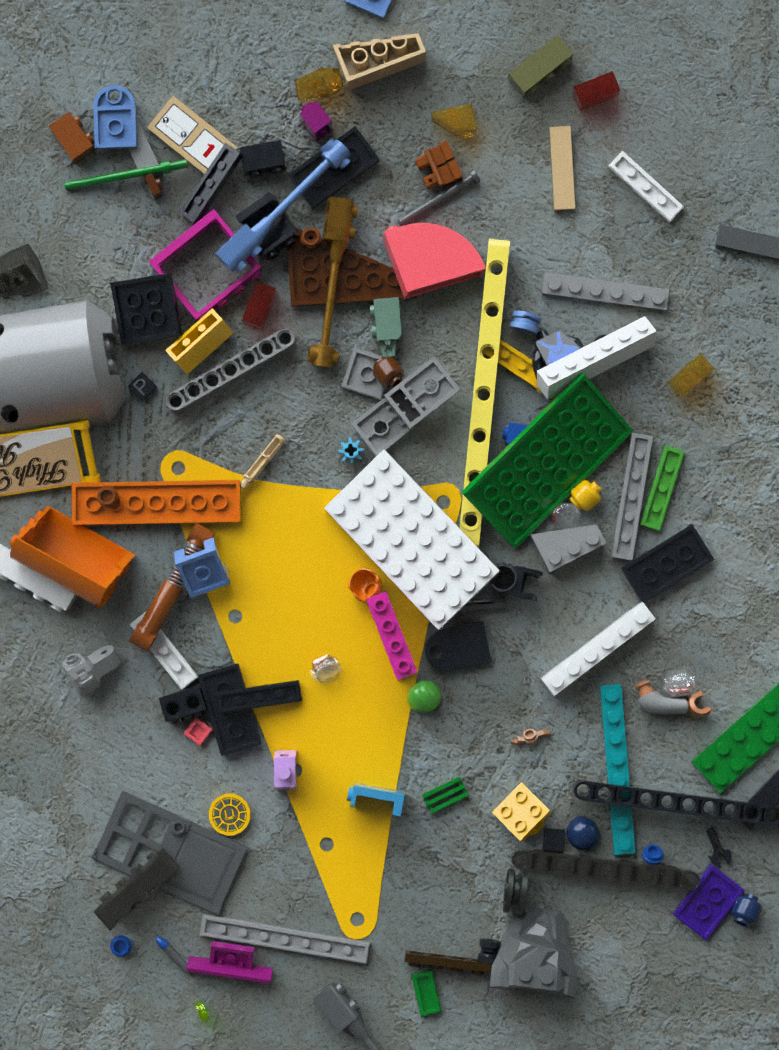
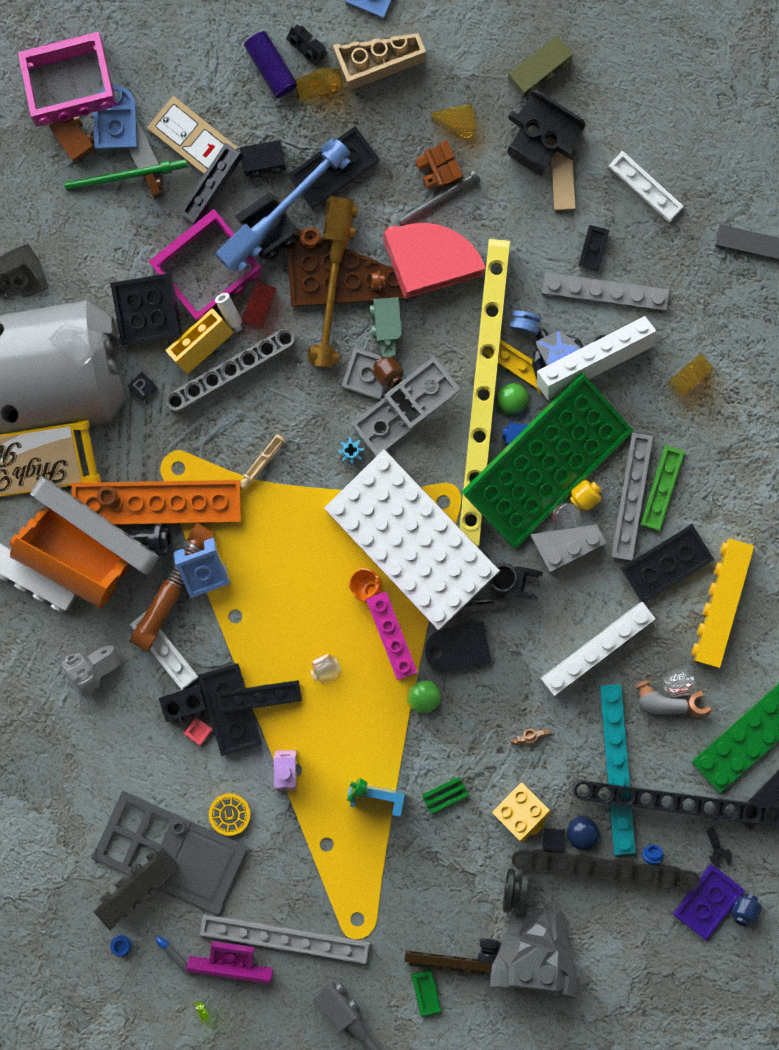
magenta brick [299,101,333,142] -> none
clear red brick [572,71,620,111] -> none
none -> dark pink window [18,32,117,127]
none -> light grey beam [30,476,160,575]
none -> clear wing [49,323,109,368]
none -> black piece [126,523,172,557]
none -> white cylinder [215,293,242,332]
none -> dark purple piece [244,31,298,98]
none -> black hinge [286,24,328,66]
none -> green piece [347,778,369,802]
none -> dark orange plate [371,271,385,292]
none -> bright green hair [495,383,529,416]
none -> black piece [507,90,586,175]
none -> black plate [578,225,610,271]
none -> yellow brick [691,539,754,668]

